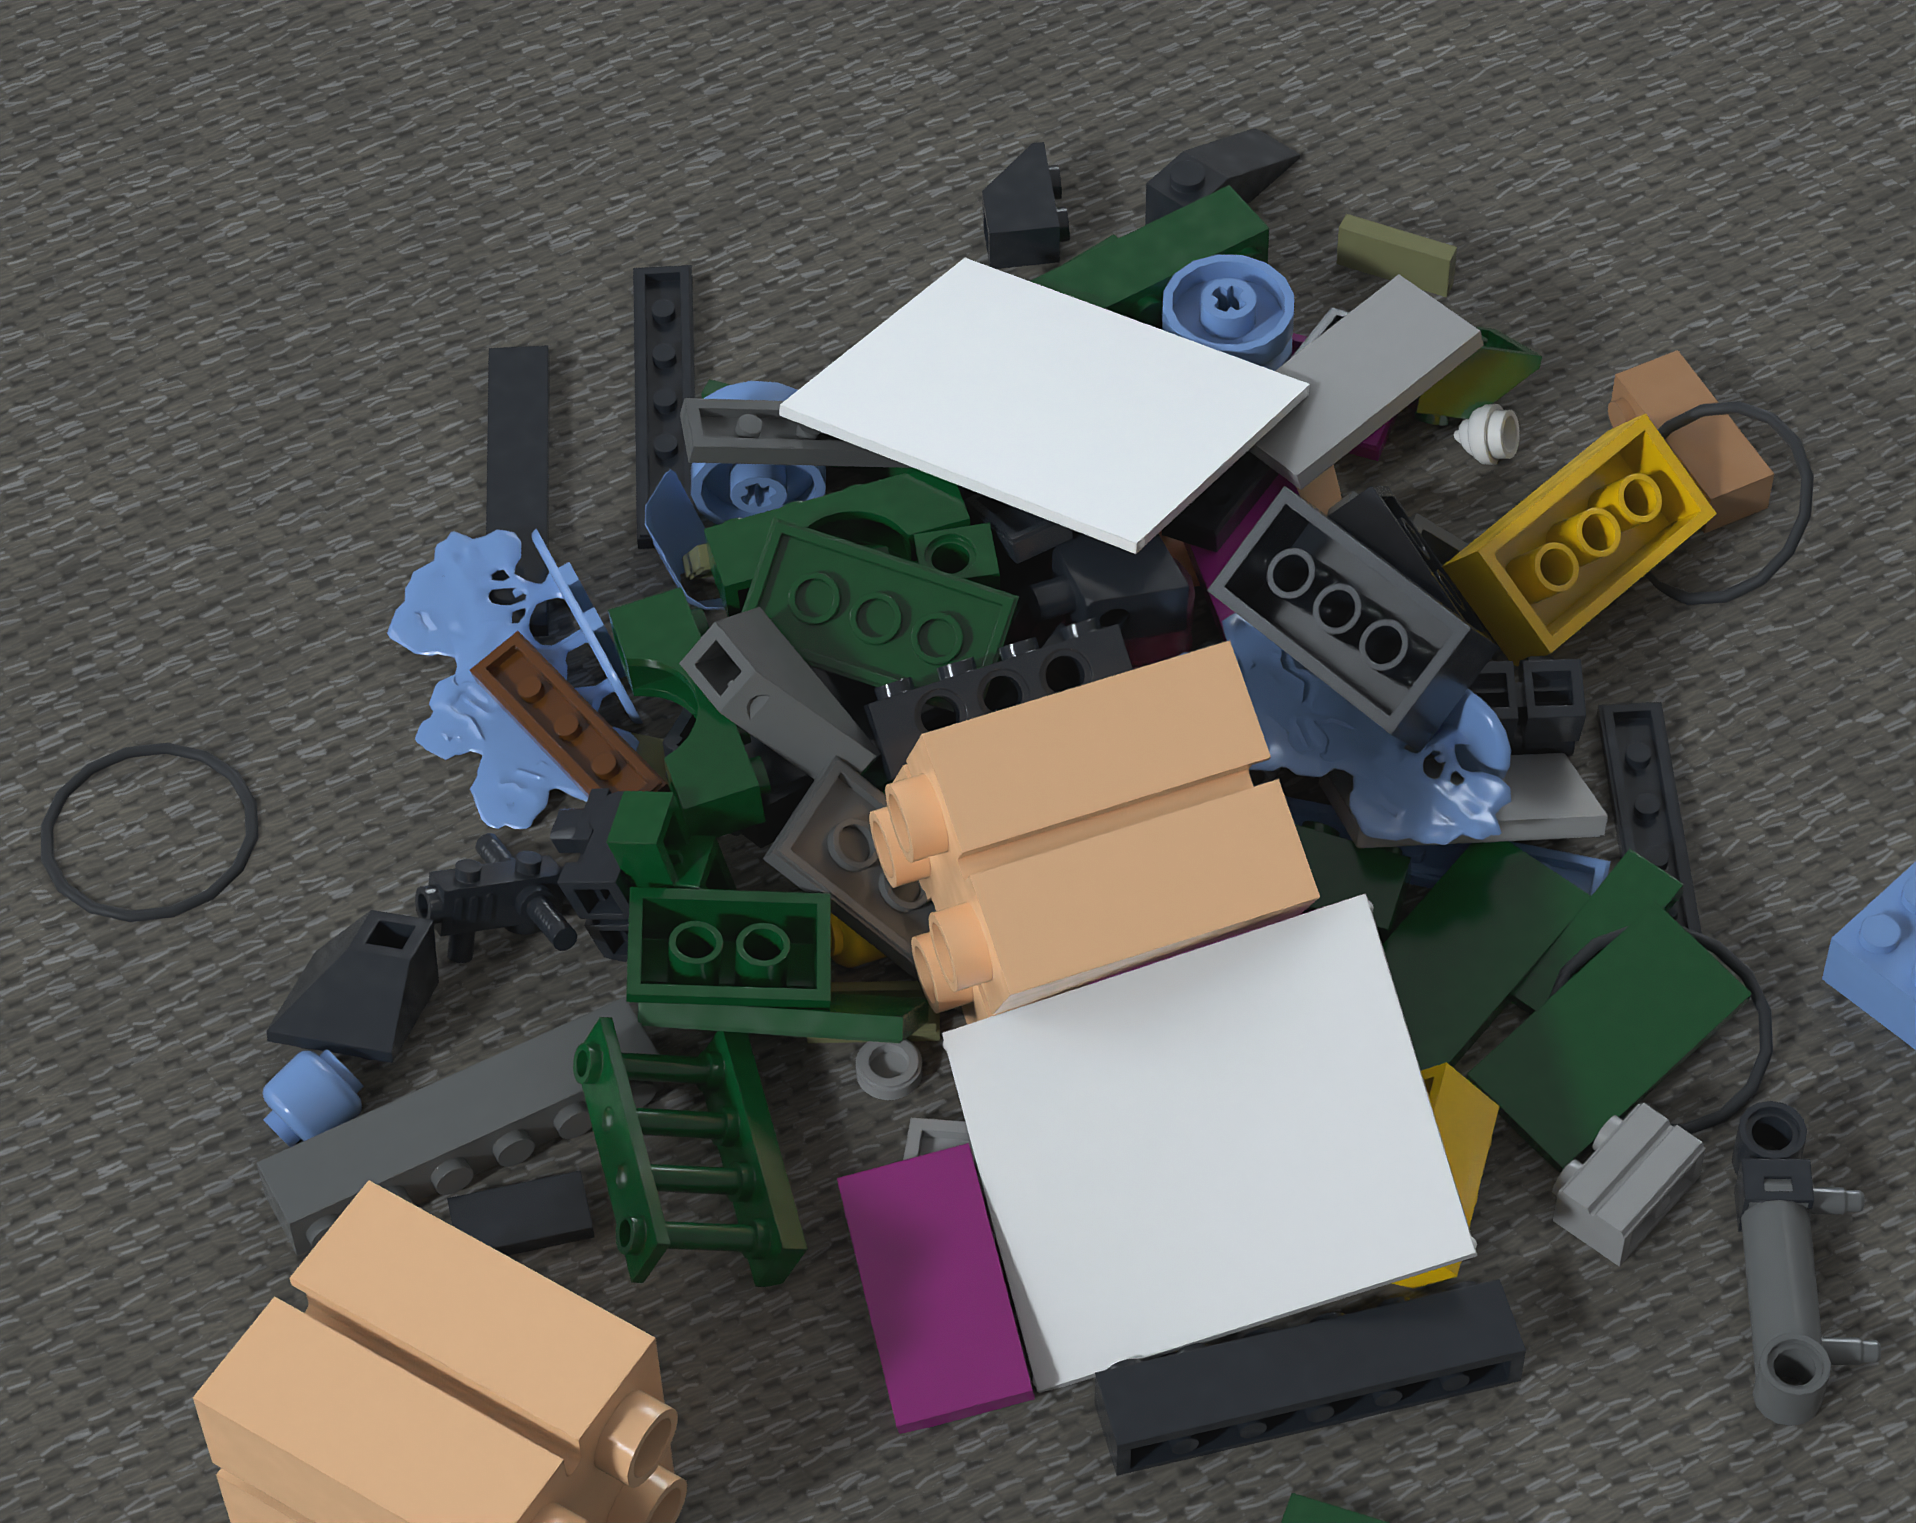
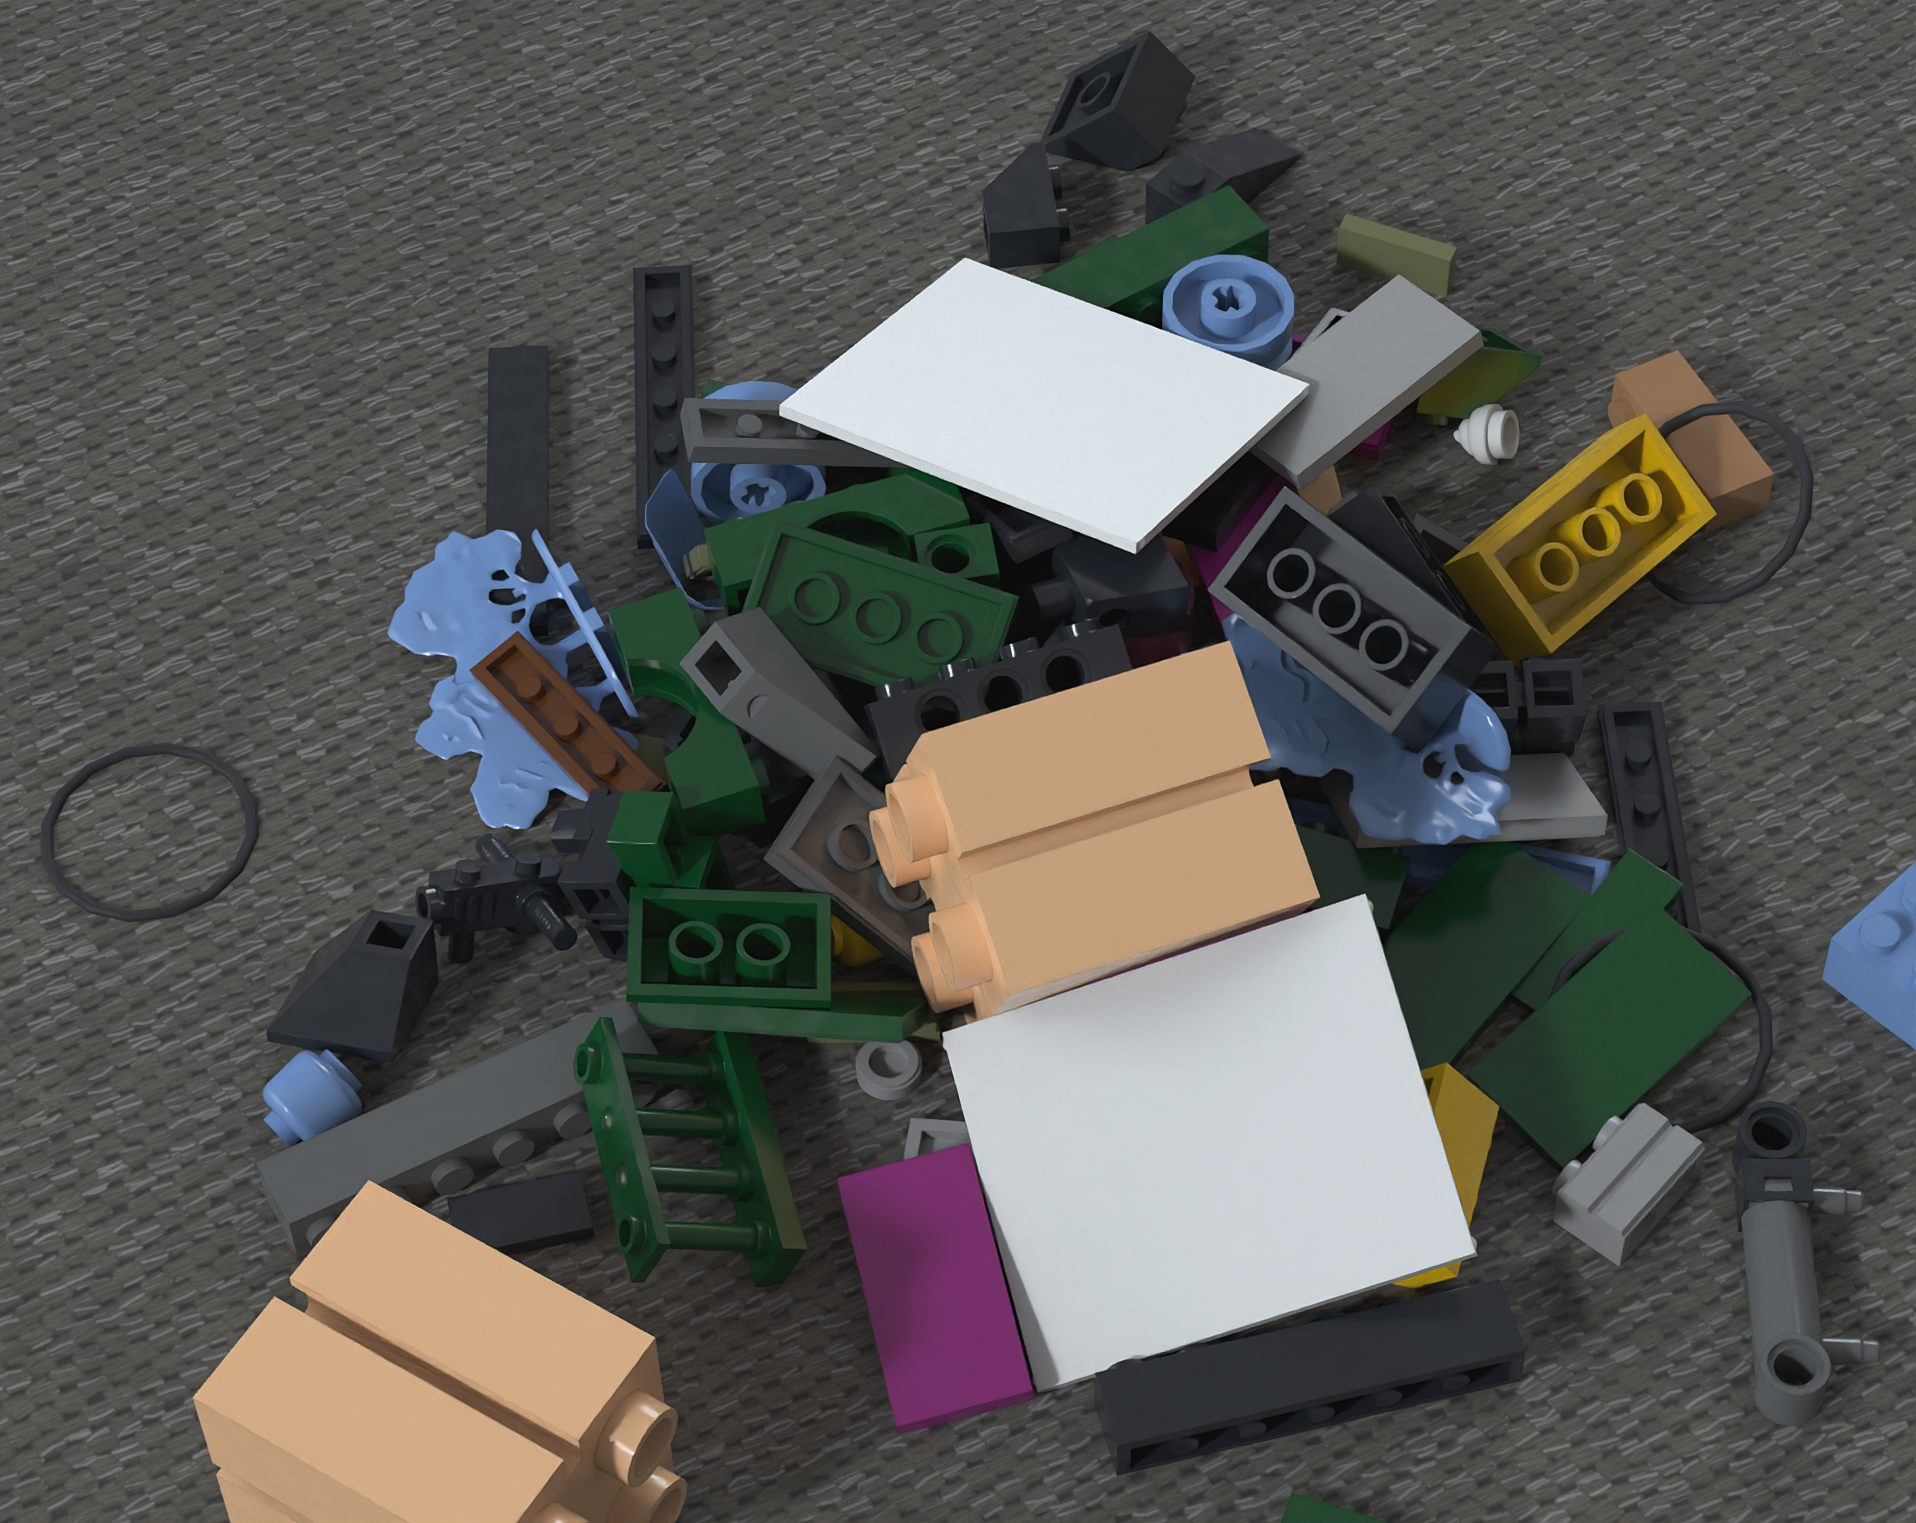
none -> black slope [1040,31,1195,172]

